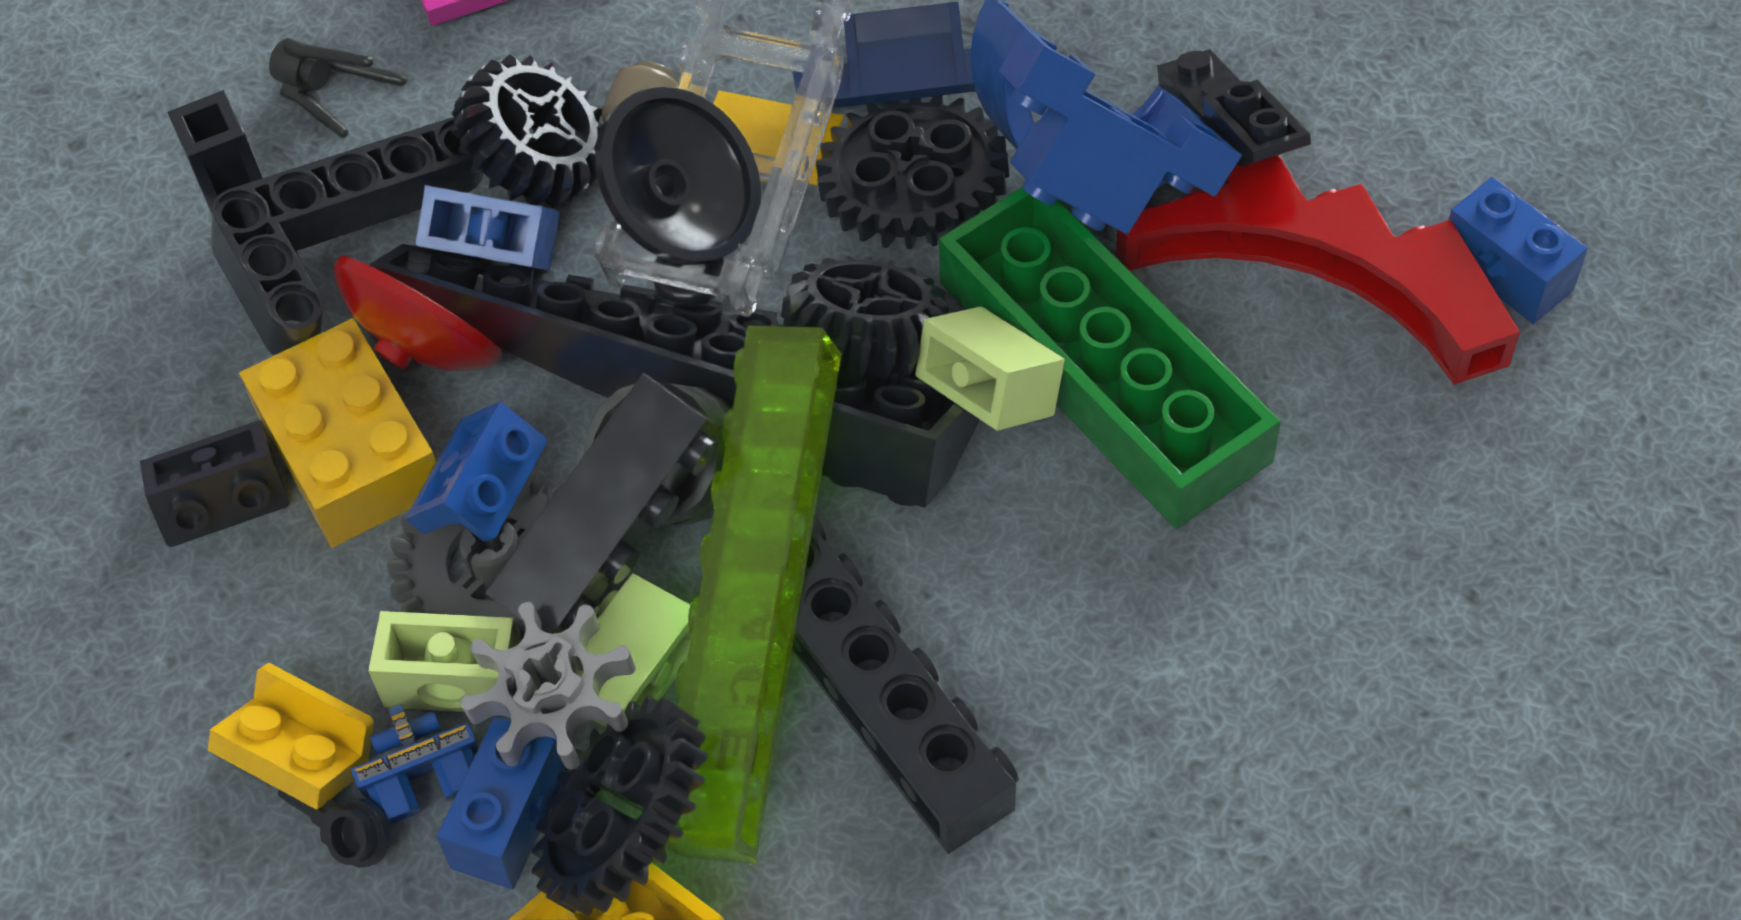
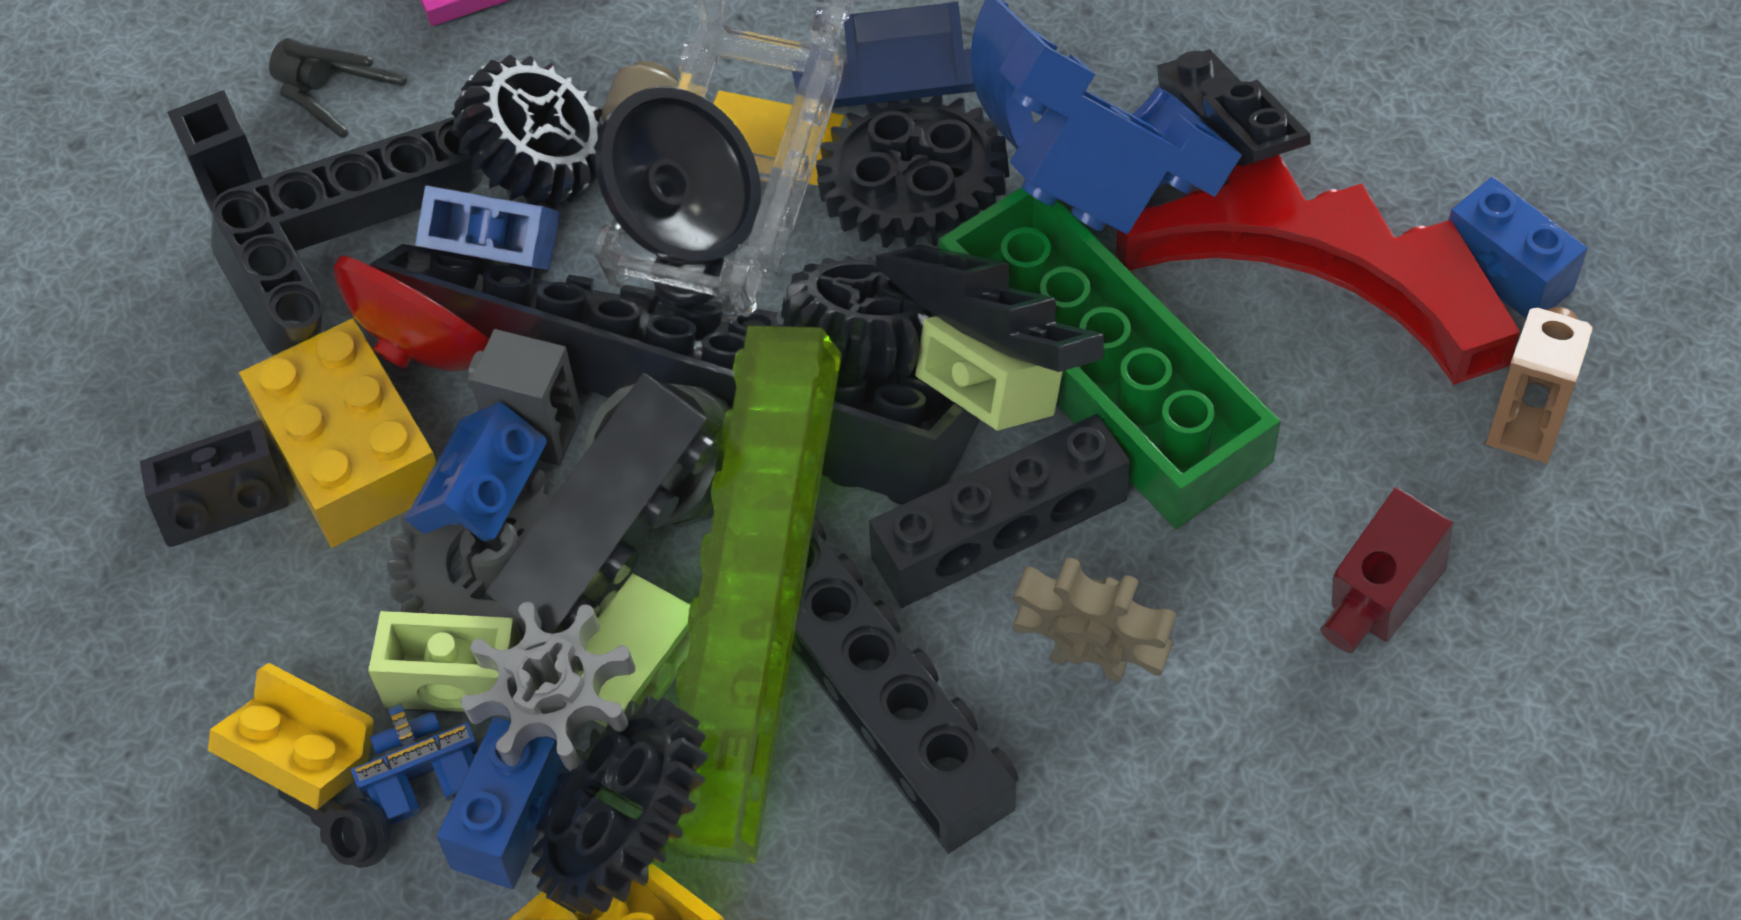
none -> dark grey brick [468,329,582,466]
none -> black brick [869,413,1131,608]
none -> black slope [876,244,1104,372]
none -> dark tan gear [1012,558,1177,682]
none -> dark red torso [1320,486,1453,653]
none -> medium nougat torso [1486,307,1593,464]

